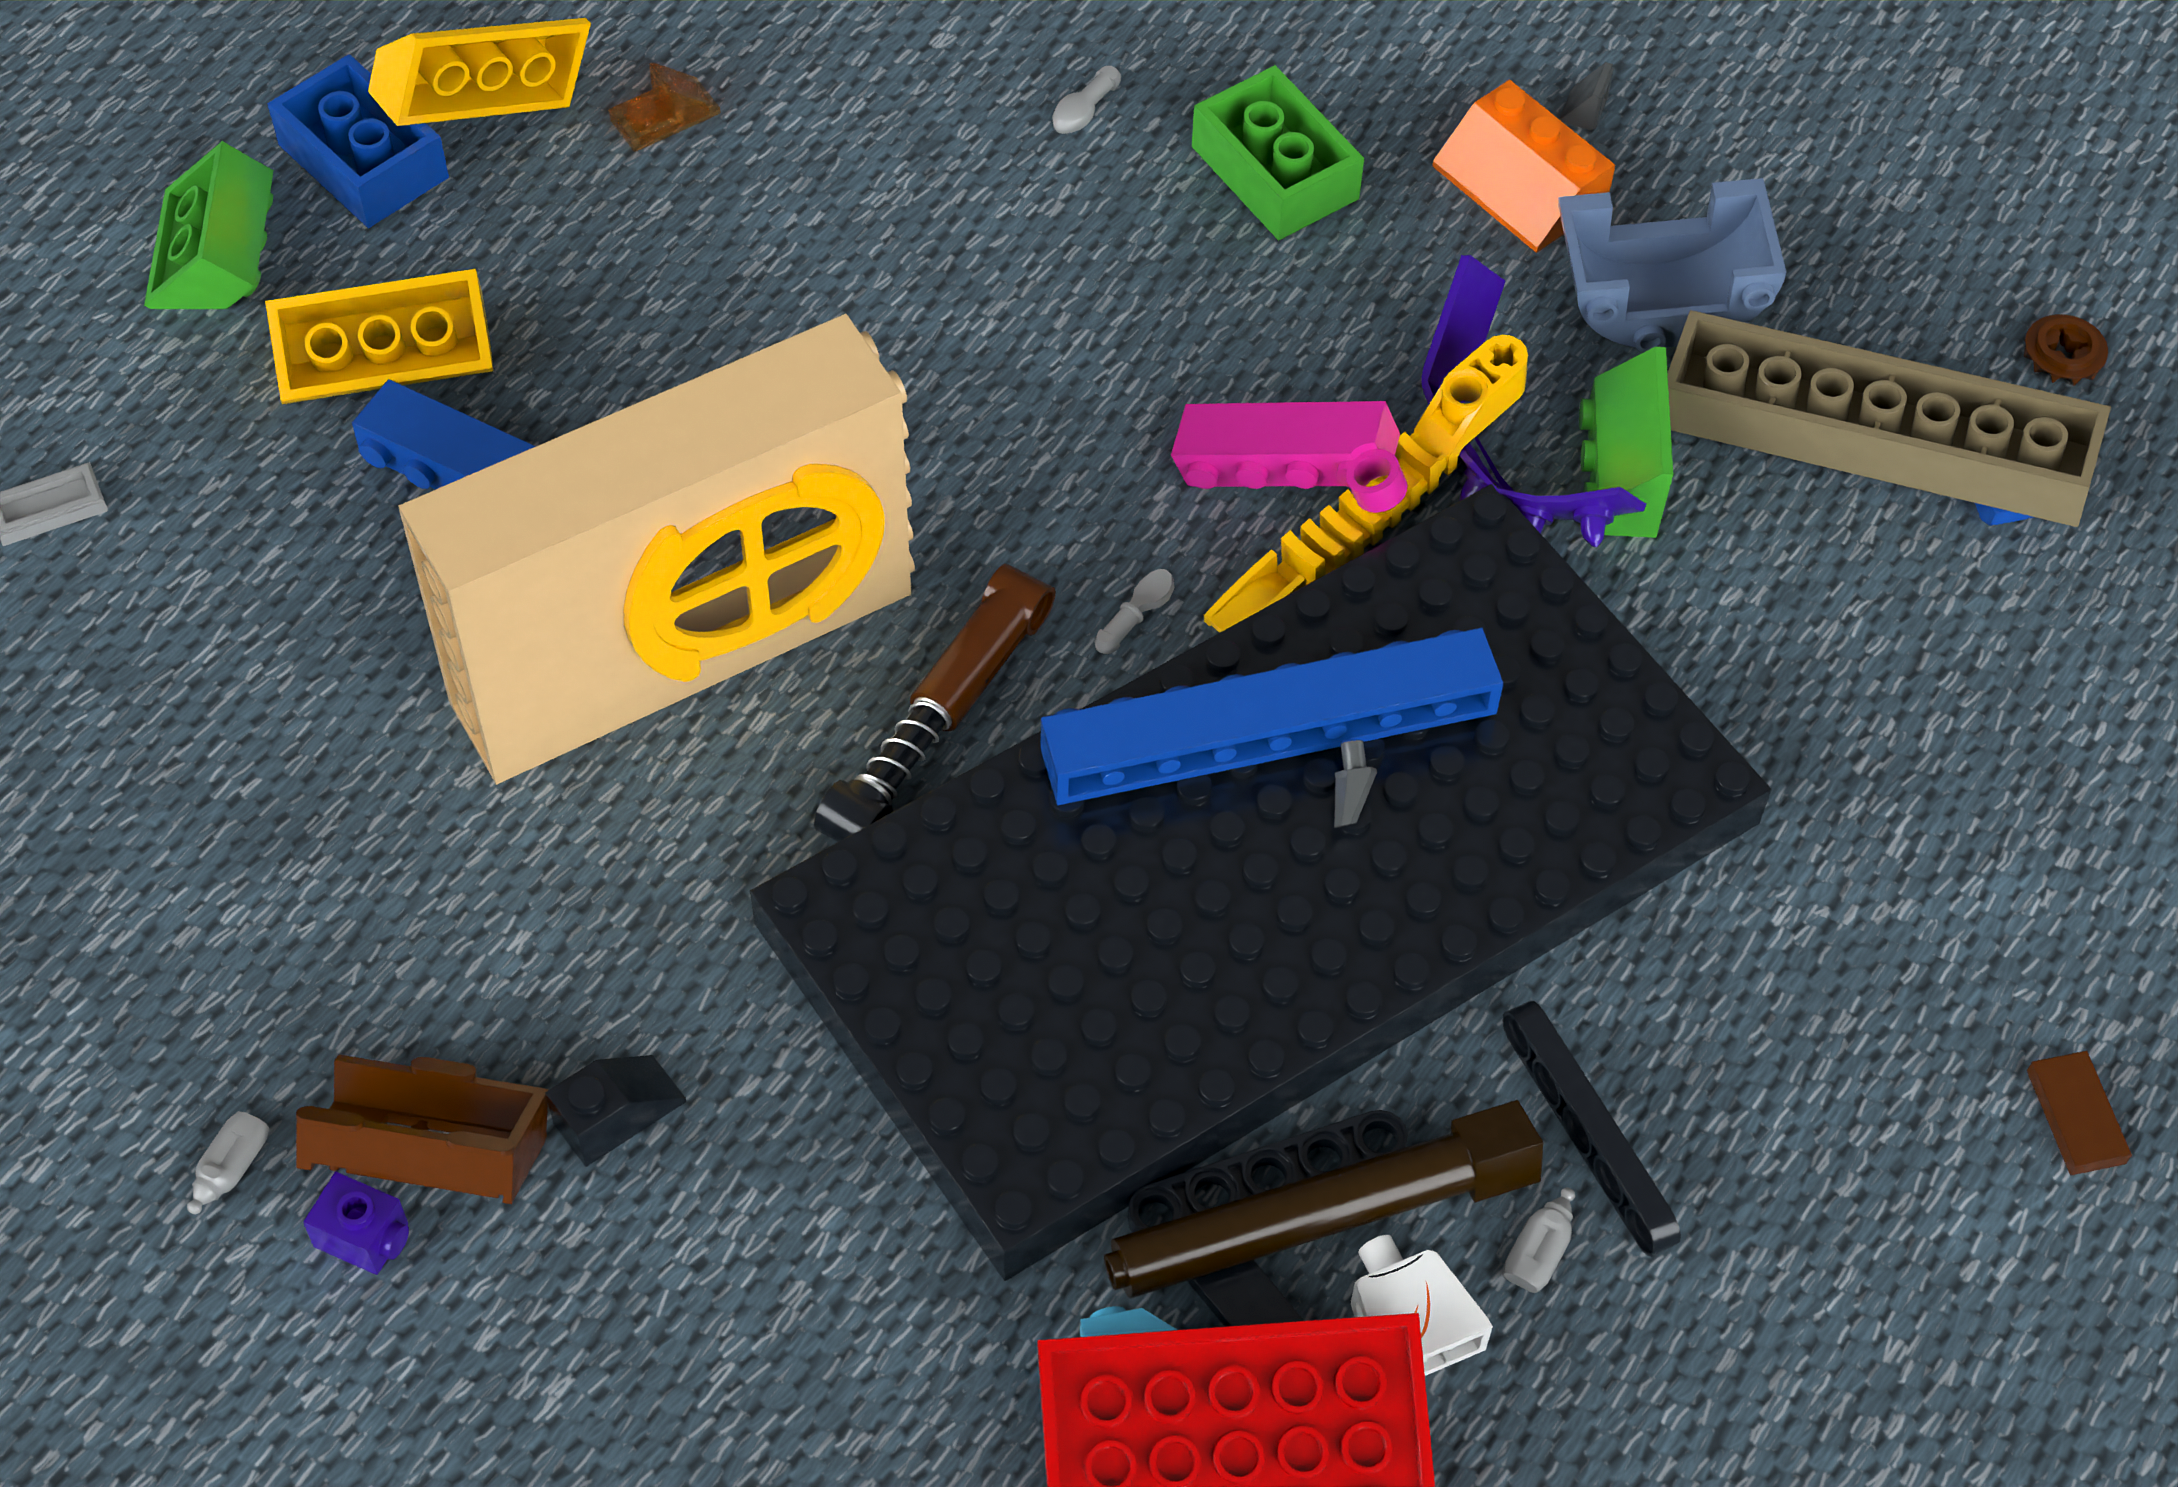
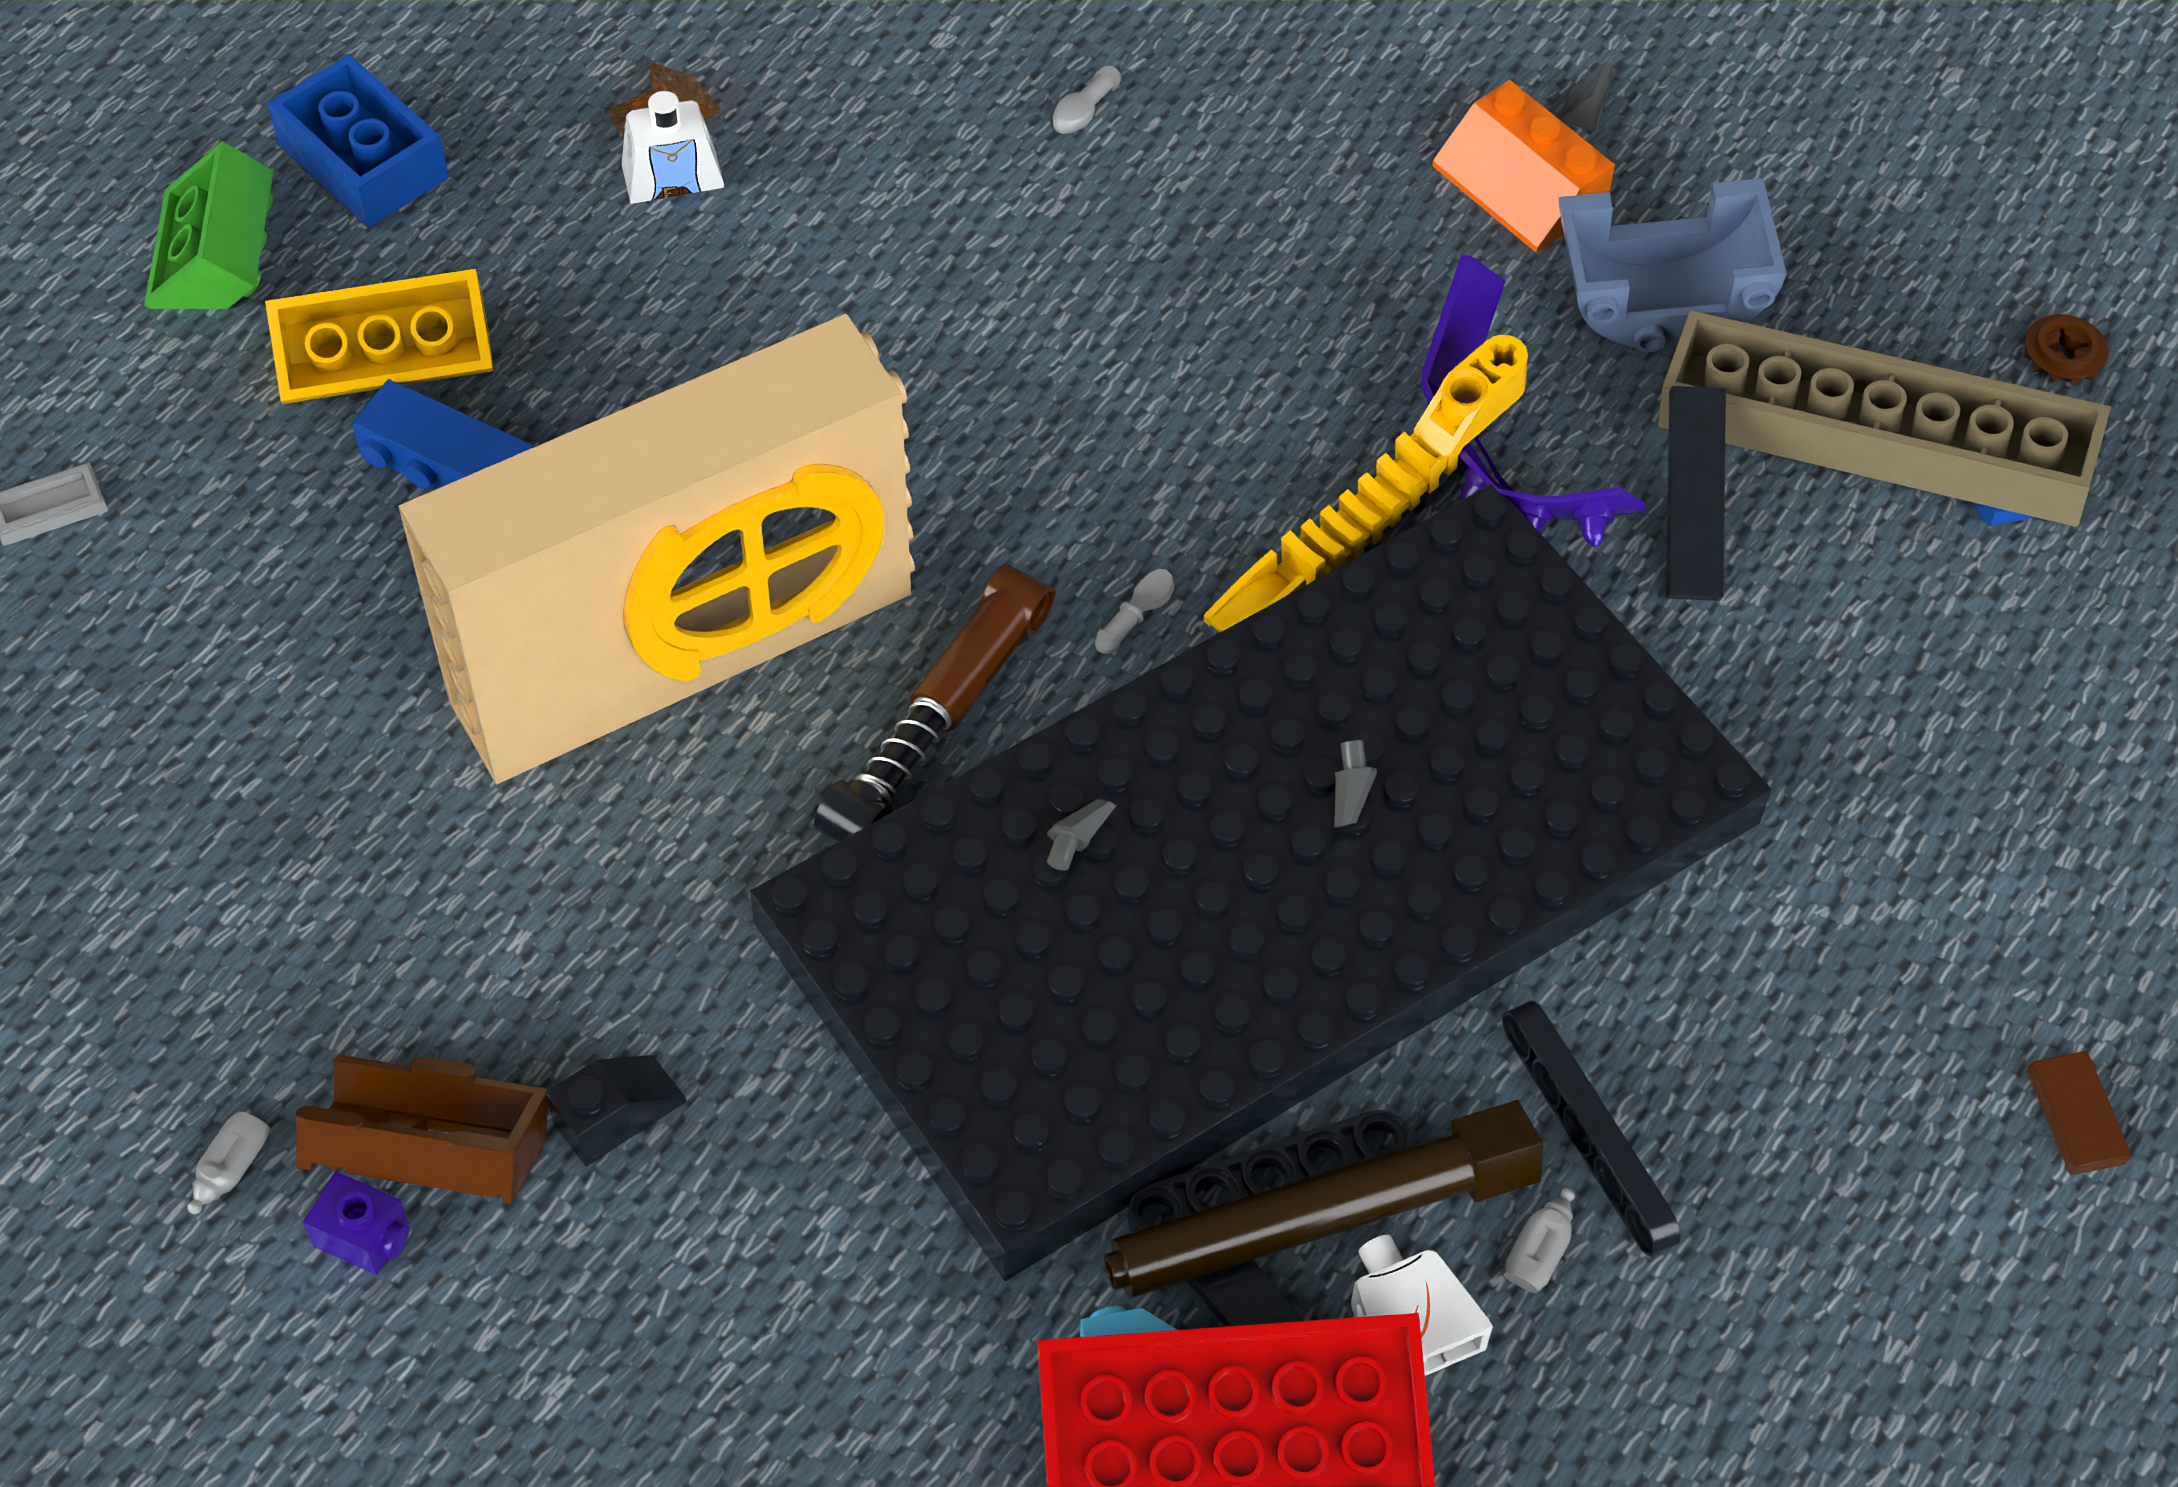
yellow slope [368,18,591,126] -> none
blue brick [1041,628,1503,806] -> none
dark pink hinge [1171,401,1408,513] -> none
bright green brick [1192,65,1364,241] -> none
bright green slope [1579,347,1673,538] -> none
none -> white torso [622,91,724,204]
none -> dark grey bar [1047,799,1117,871]
none -> black tile [1666,386,1726,601]

